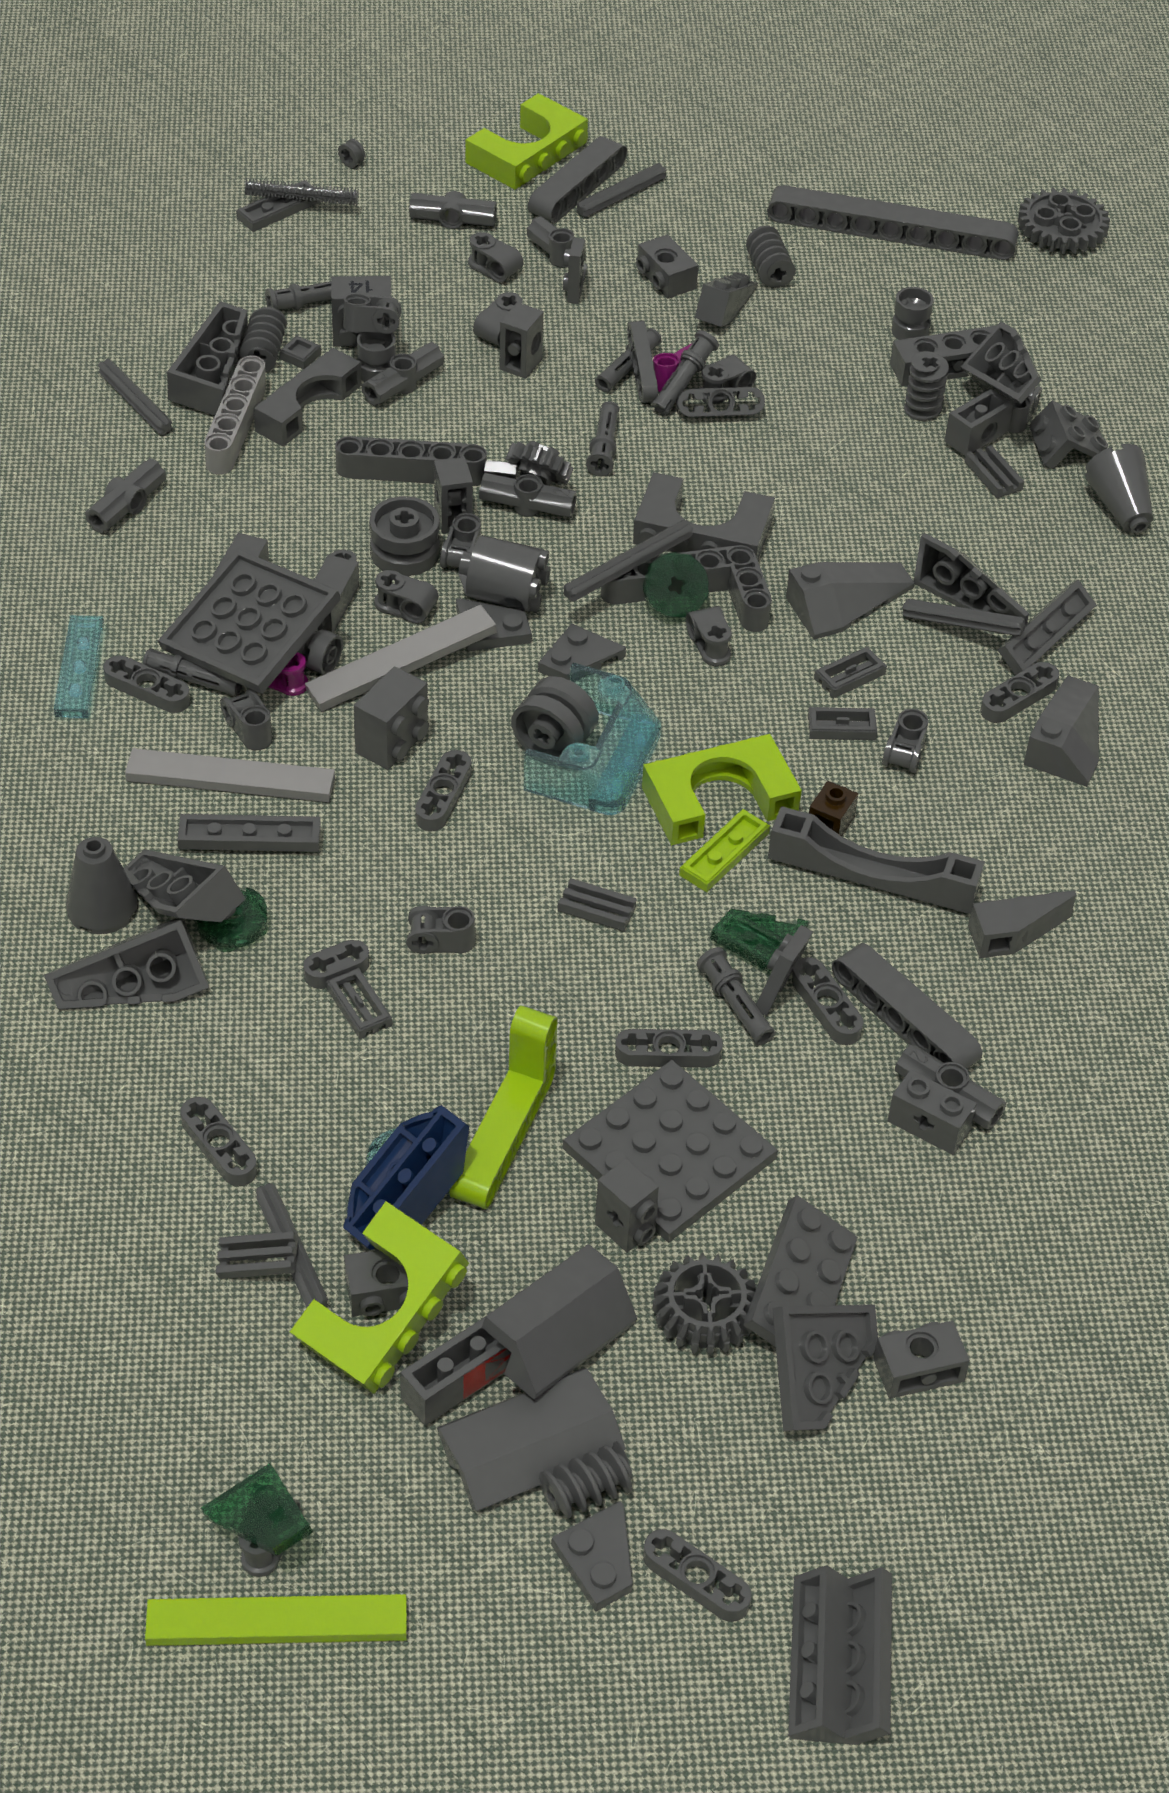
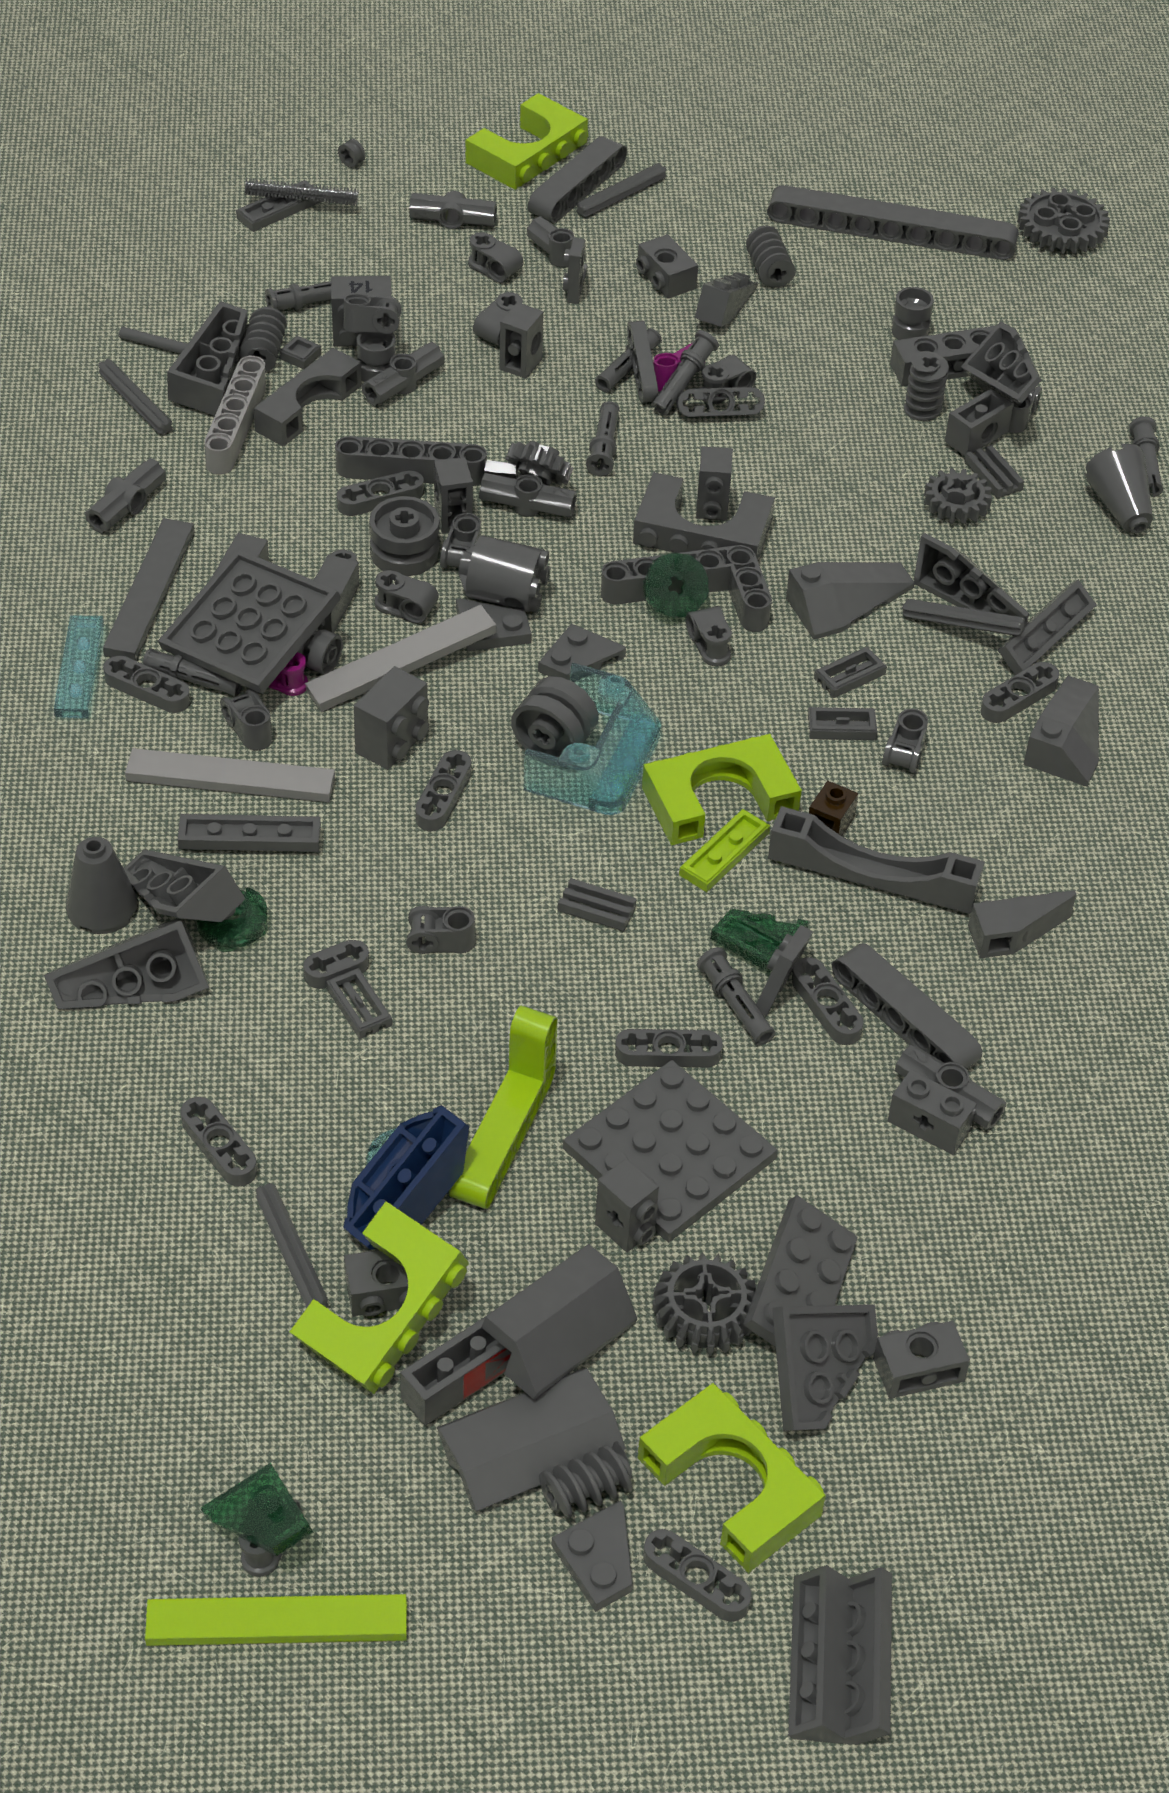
dark grey tile [215,1231,298,1279] -> none
dark grey axle [563,520,693,602] -> none
dark grey bracket [1029,400,1108,469] -> none
none -> dark grey tile [103,518,194,661]
none -> dark grey bar [119,326,188,354]
none -> dark grey beam [337,471,424,516]
none -> lime arch [637,1383,826,1573]
none -> dark grey brick [696,446,733,521]
none -> dark grey gear [924,468,992,524]
none -> dark grey pin [1129,416,1163,497]

